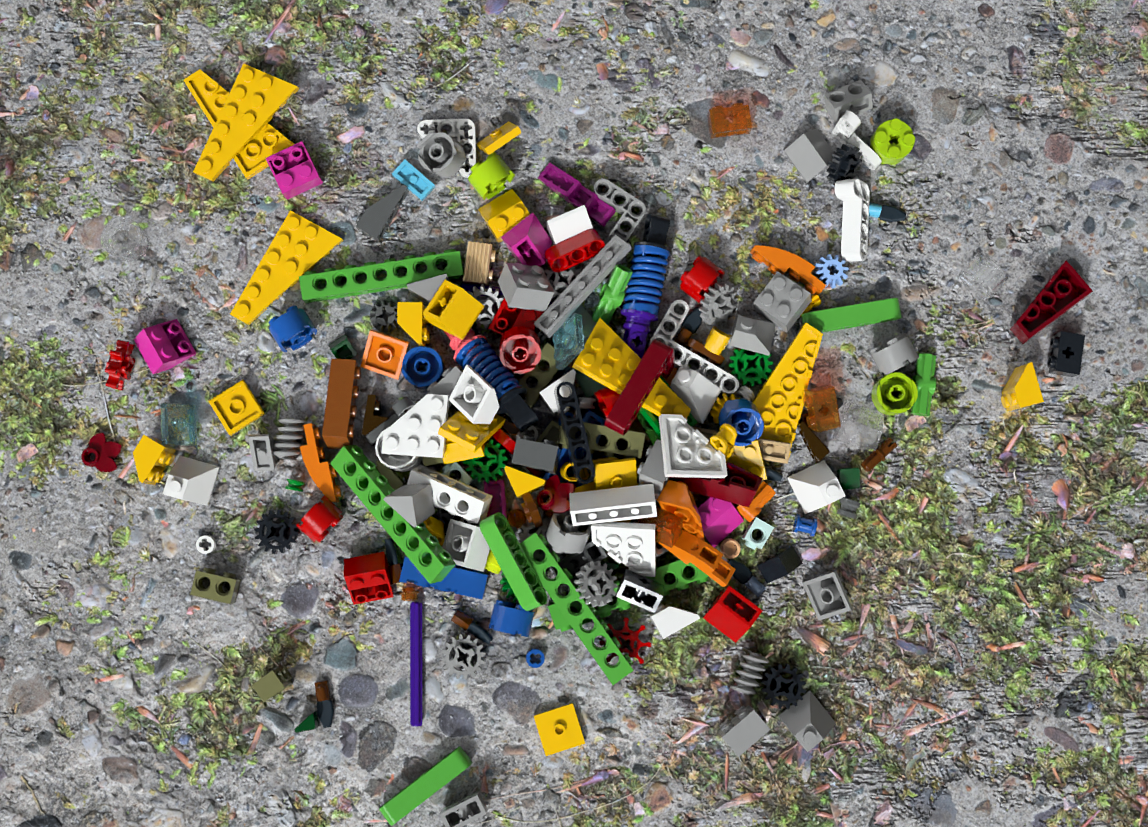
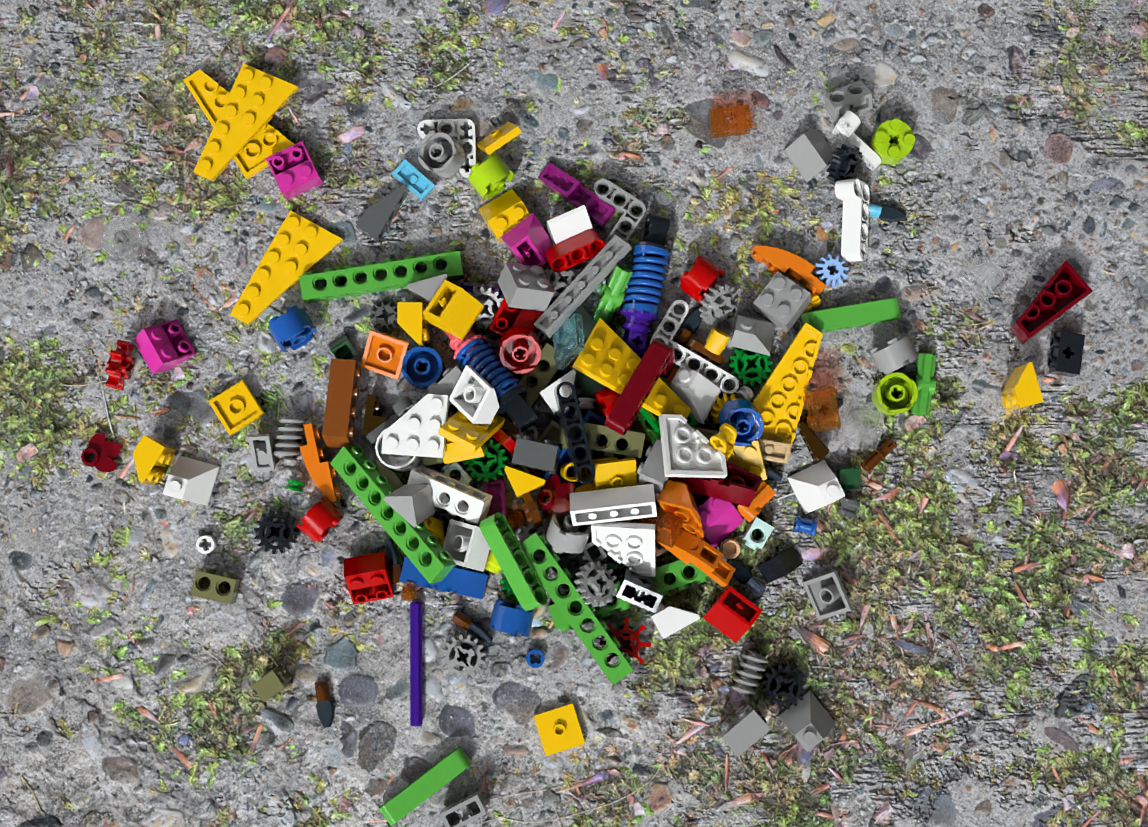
clear light blue plate [160,403,197,446] -> none
dark green slope [294,711,319,733] -> none
tan brick [463,241,496,286] -> none

